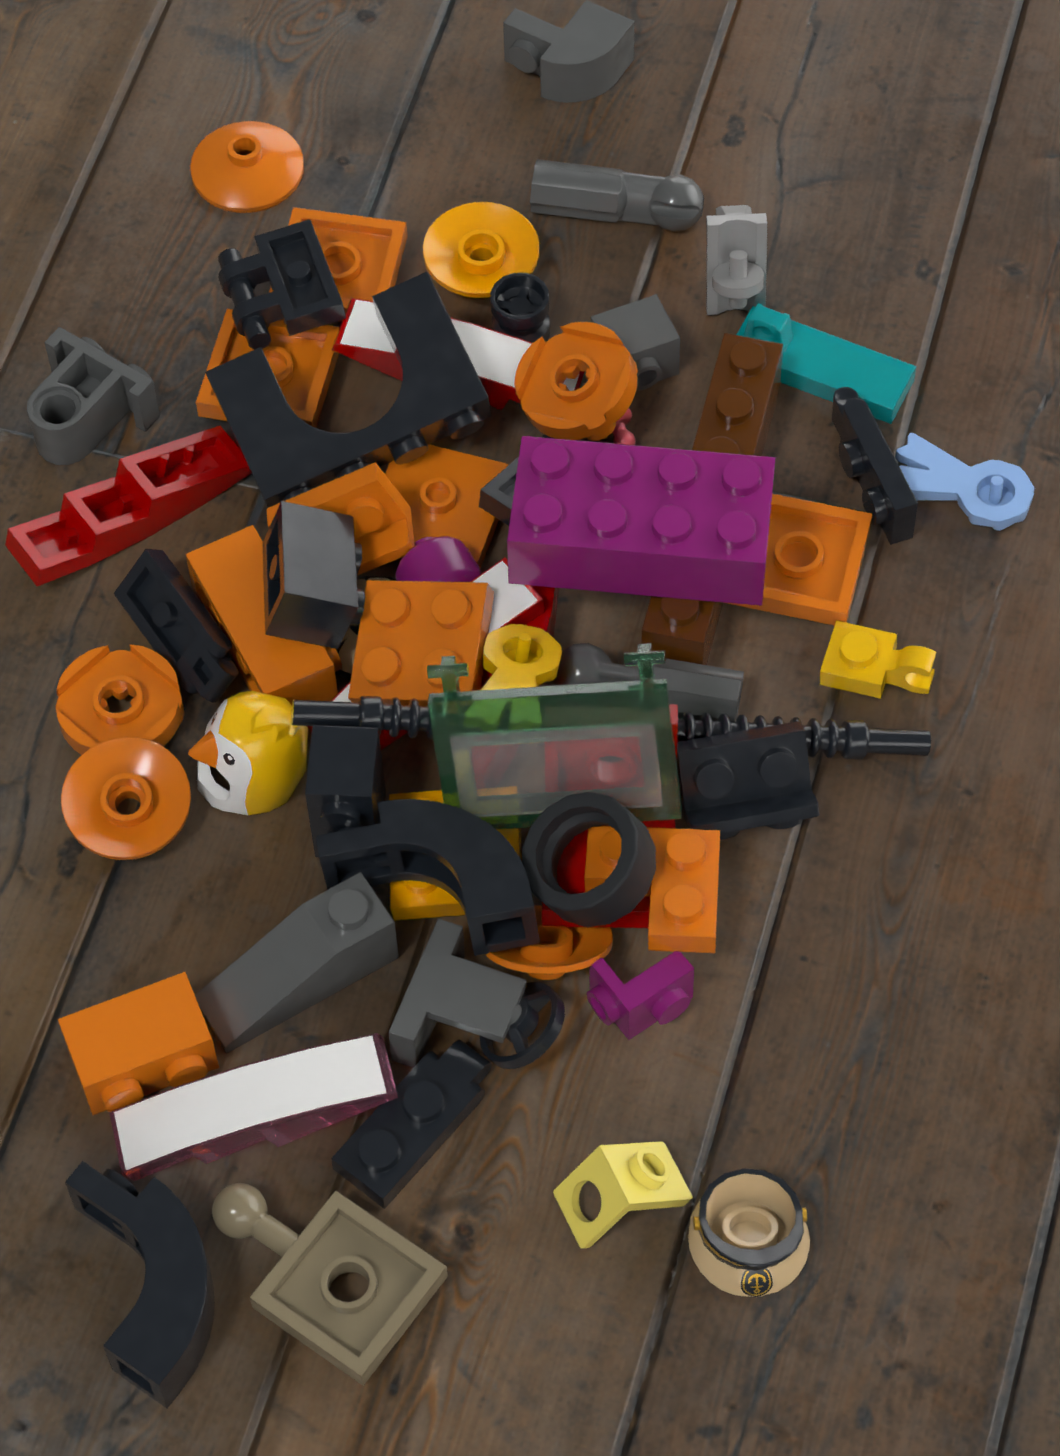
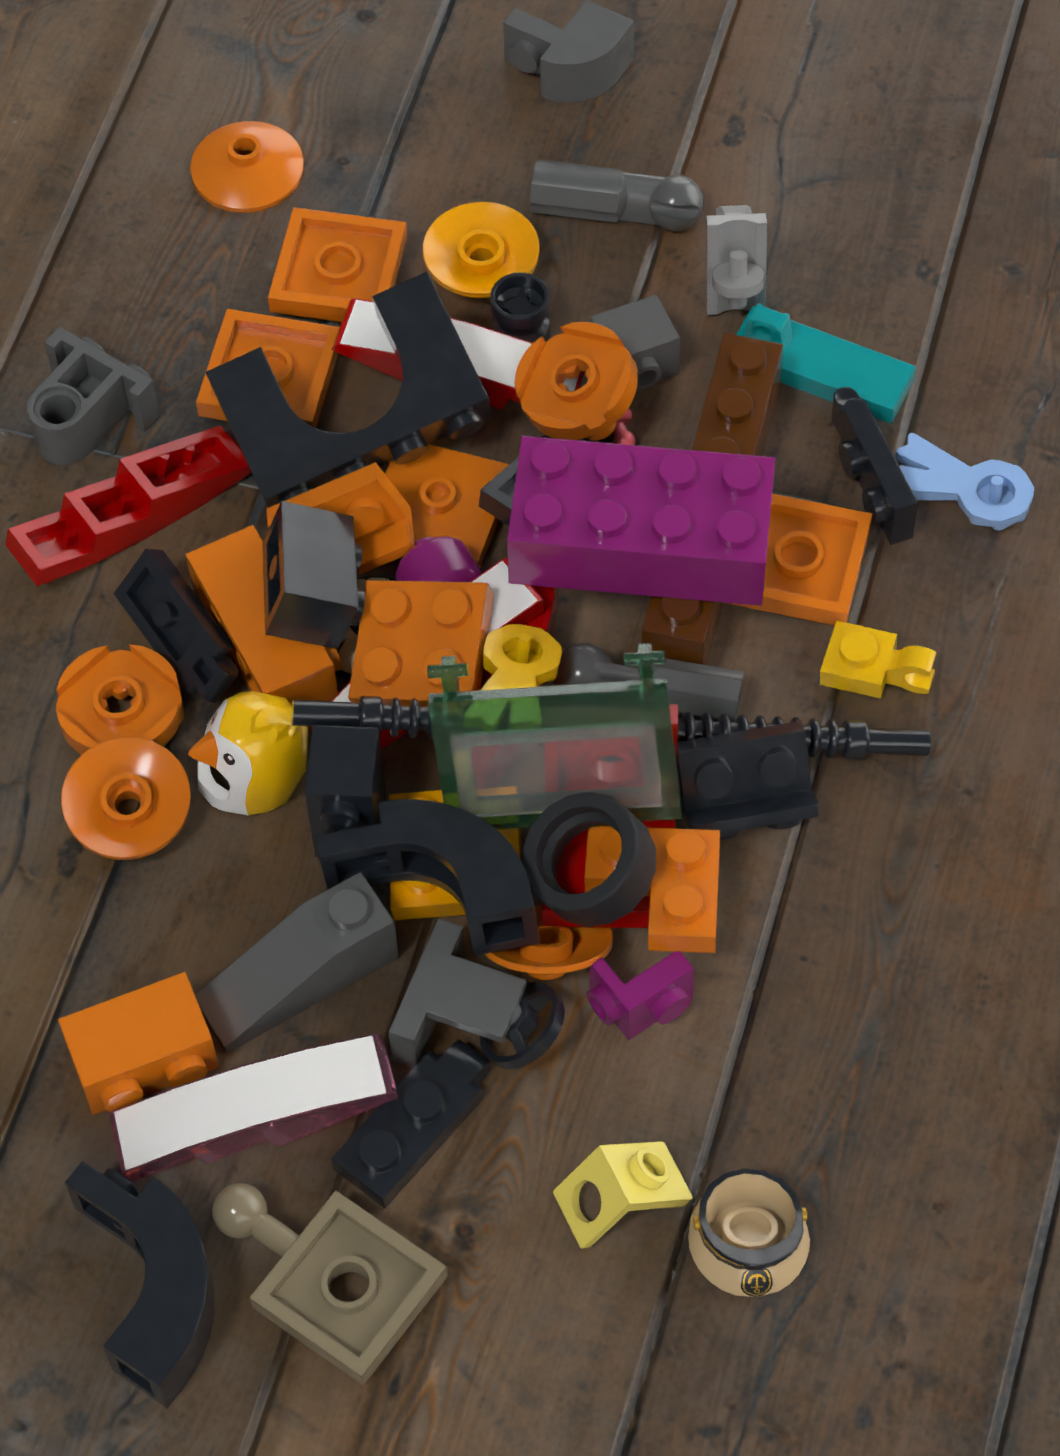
black plate [218,219,346,349] -> none

